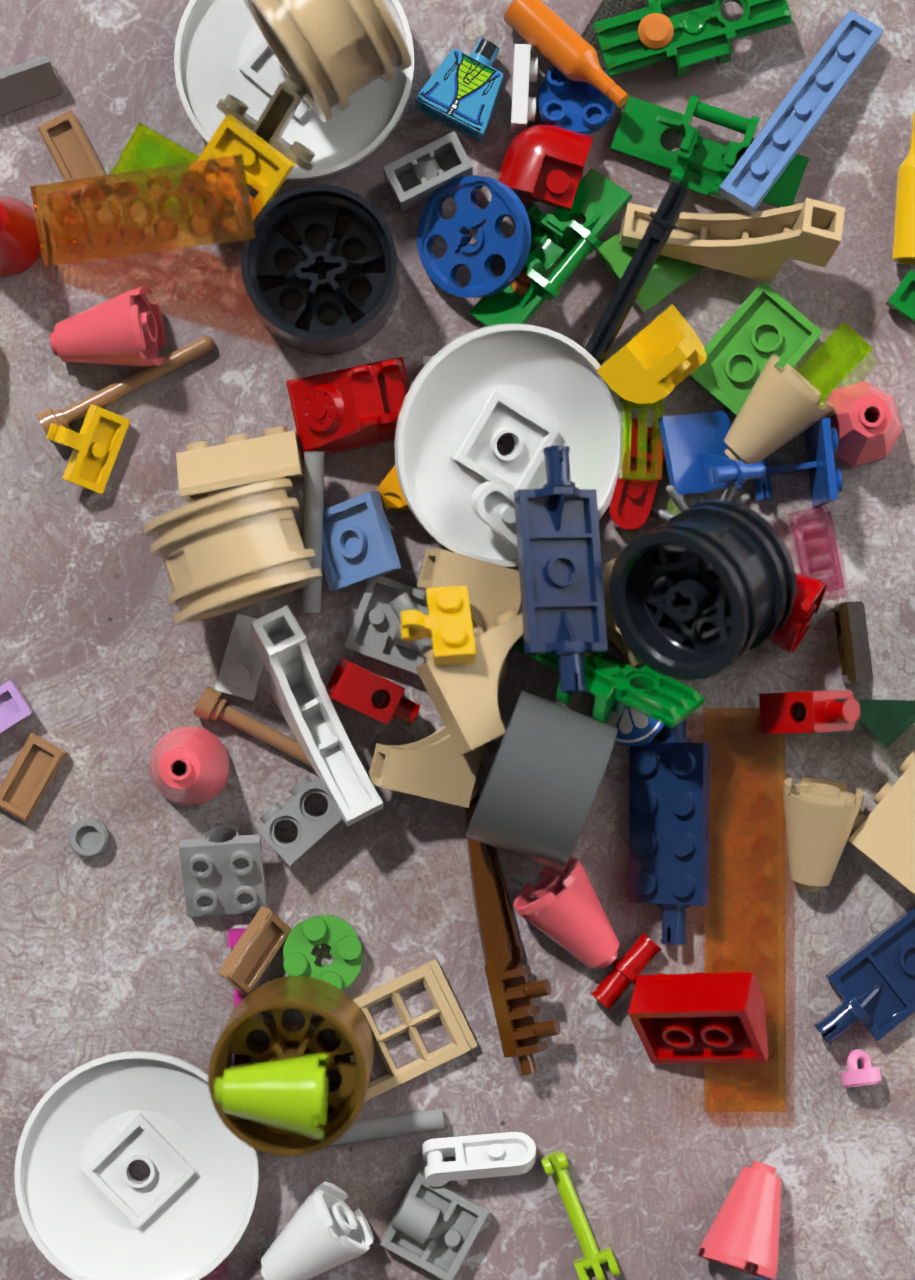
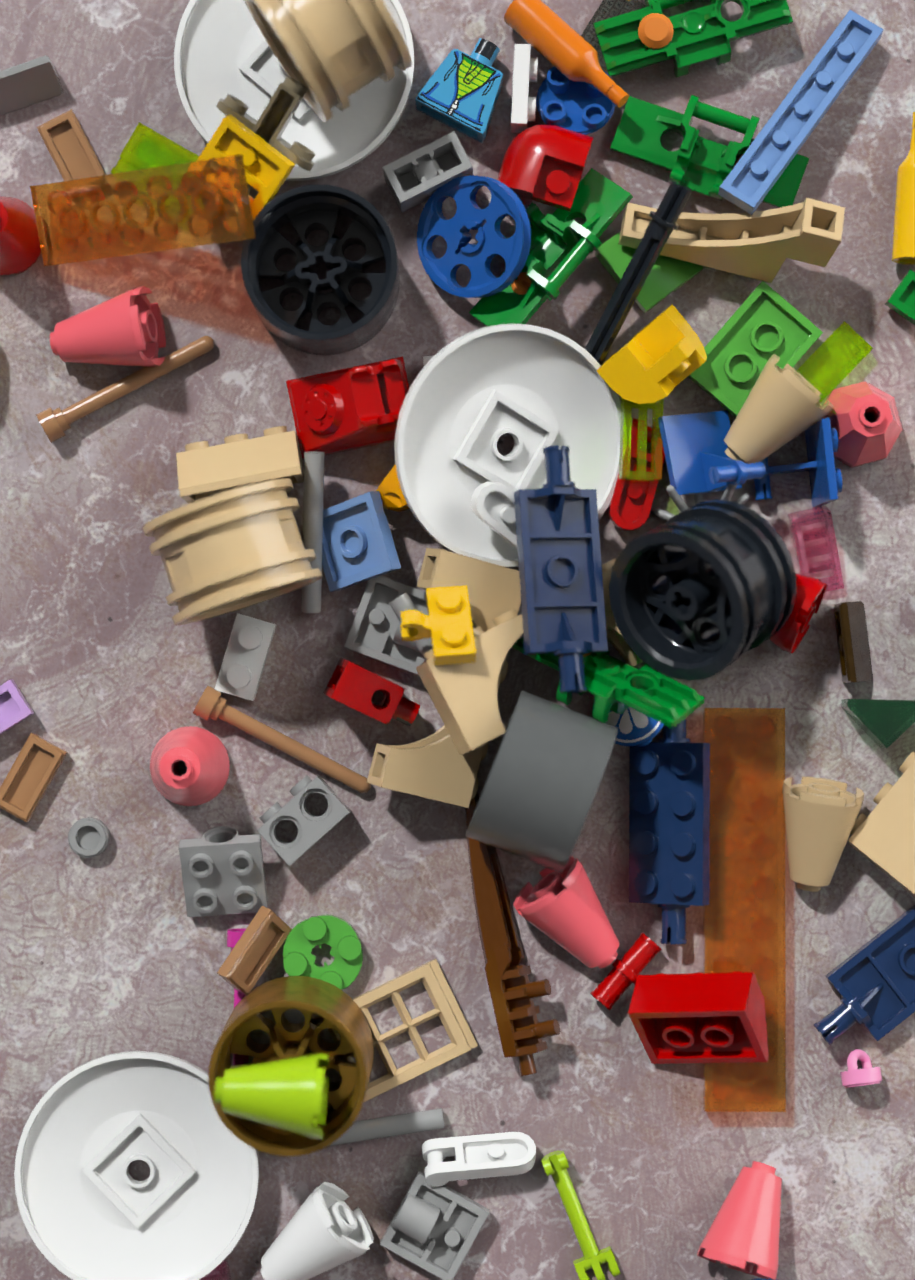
yellow plate [46,404,131,494] -> none
white arch [251,605,383,827] -> none
red torso [759,690,860,734] -> none

